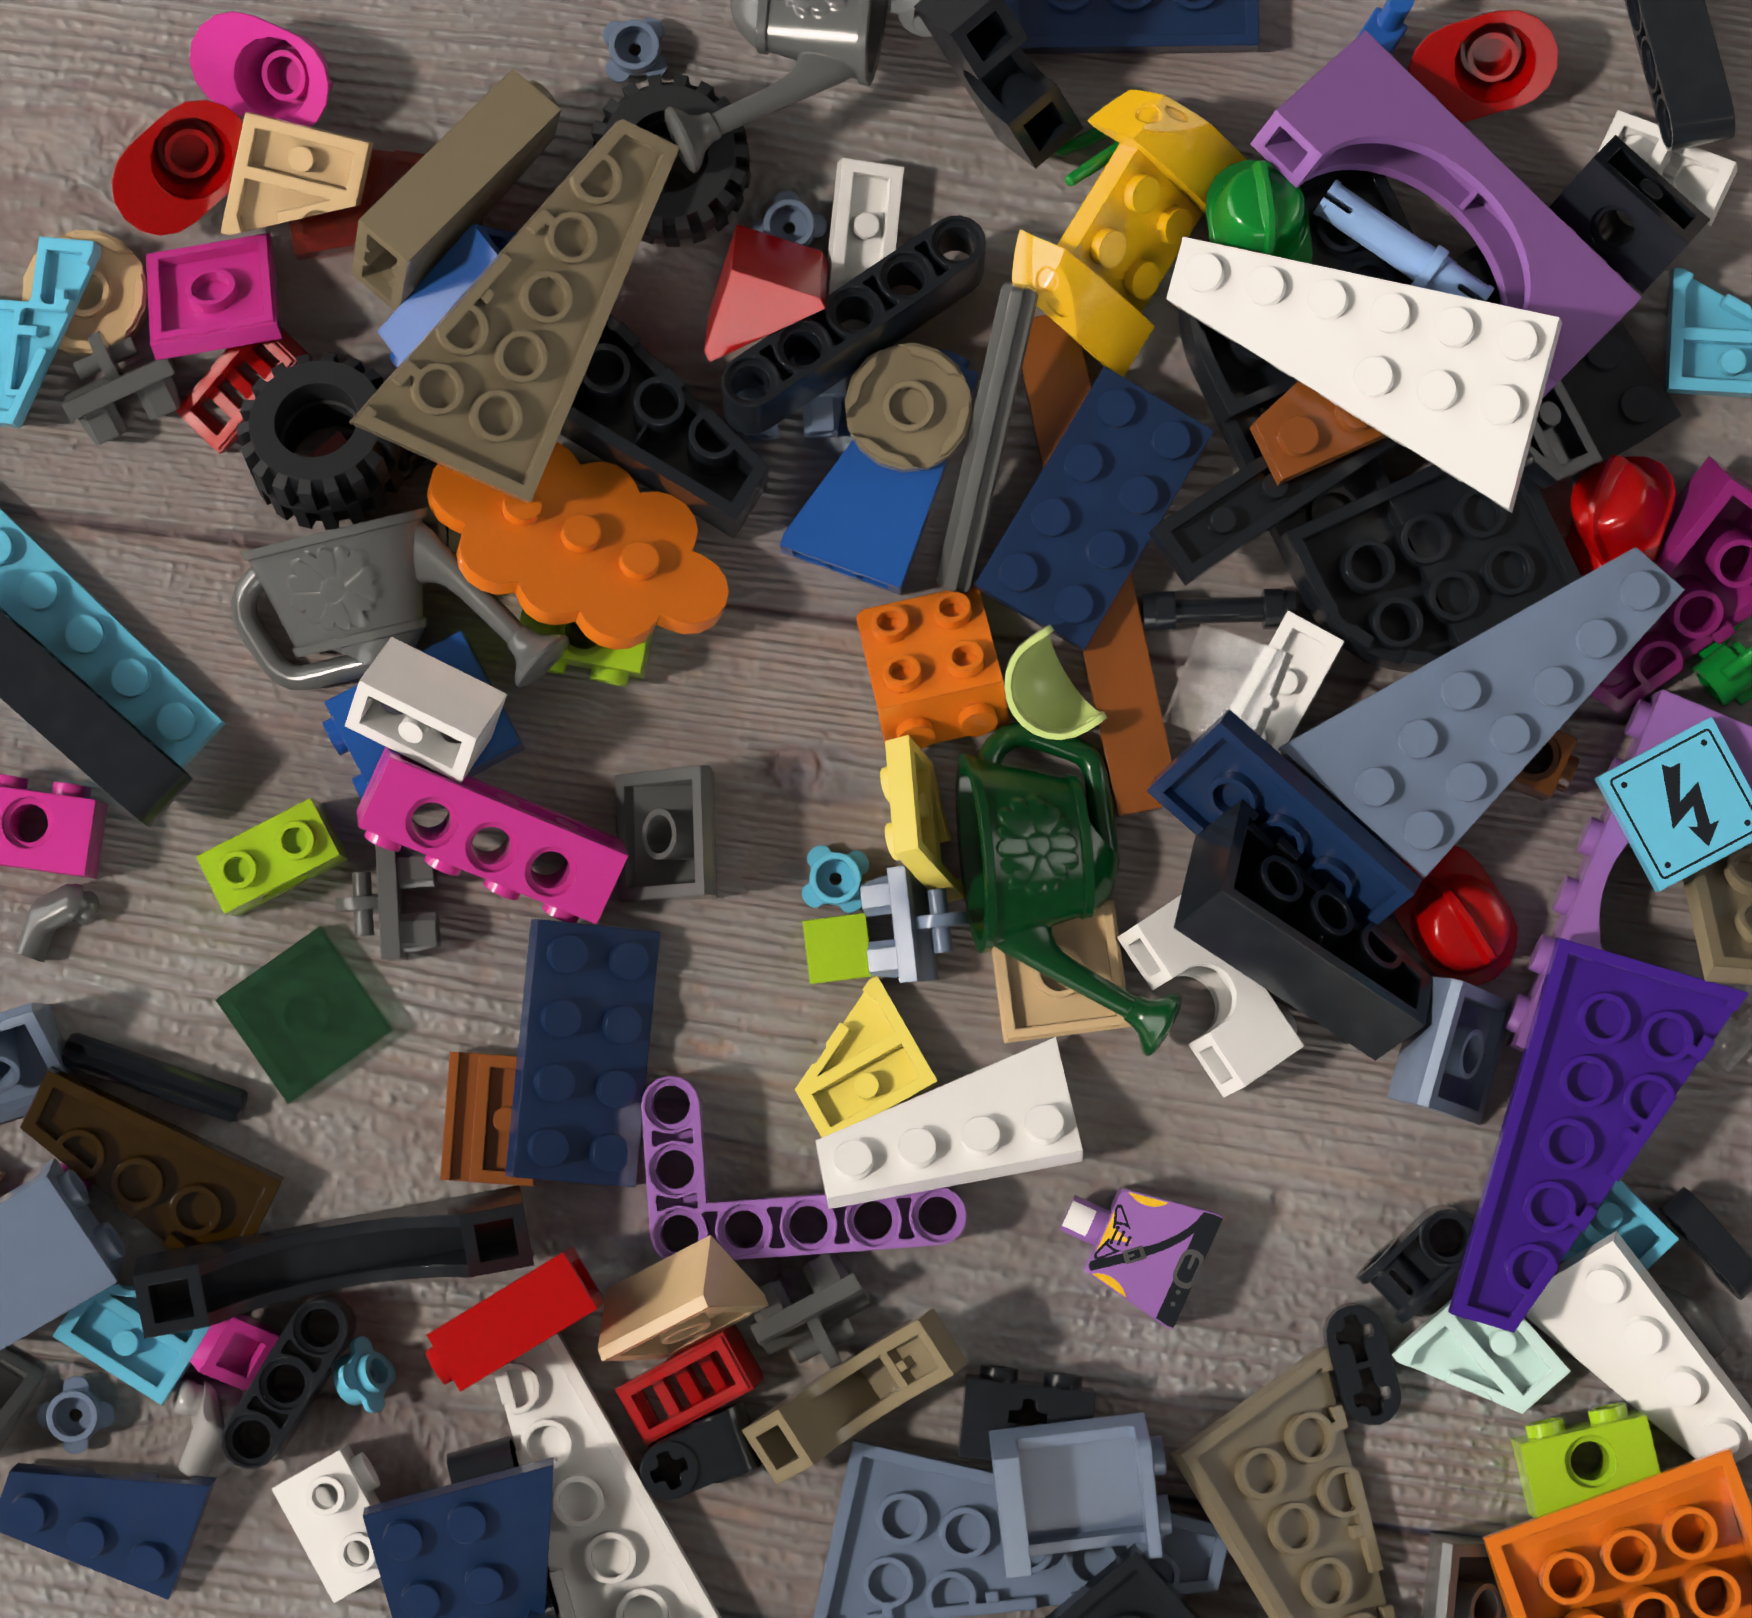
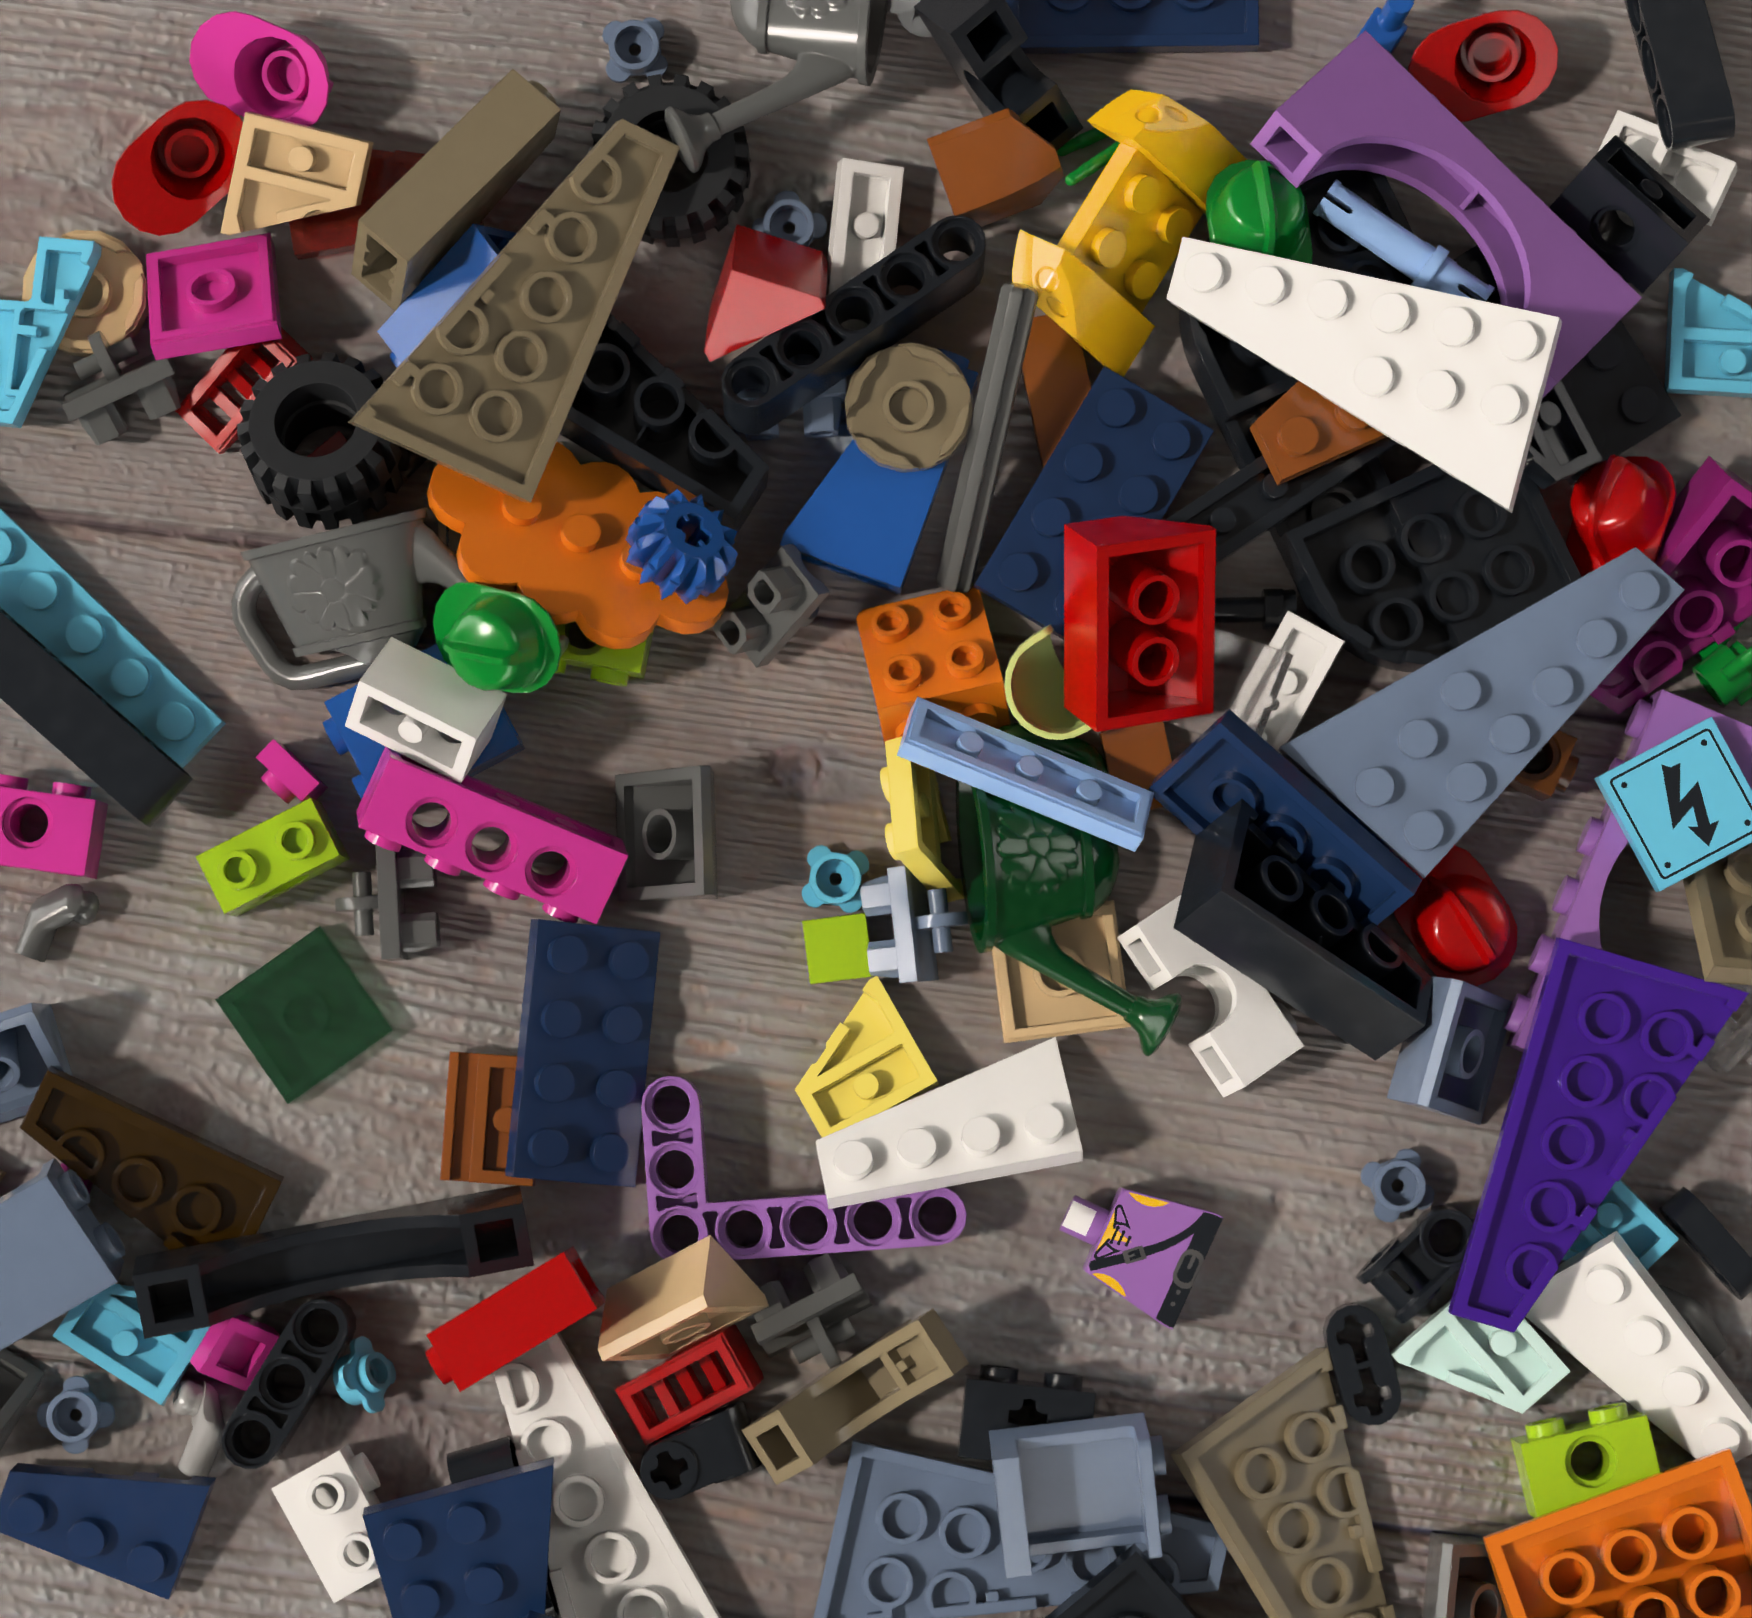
black axle [62,1033,248,1122] -> none
none -> dark pink plate [256,739,328,804]
none -> green piece [433,582,562,693]
none -> blue gear [625,489,738,604]
none -> dark grey hips [713,543,830,668]
none -> light blue tile [897,696,1154,852]
none -> dark orange slope [927,108,1064,227]
none -> red slope [1064,516,1216,732]
none -> sand blue plate [1360,1149,1435,1222]

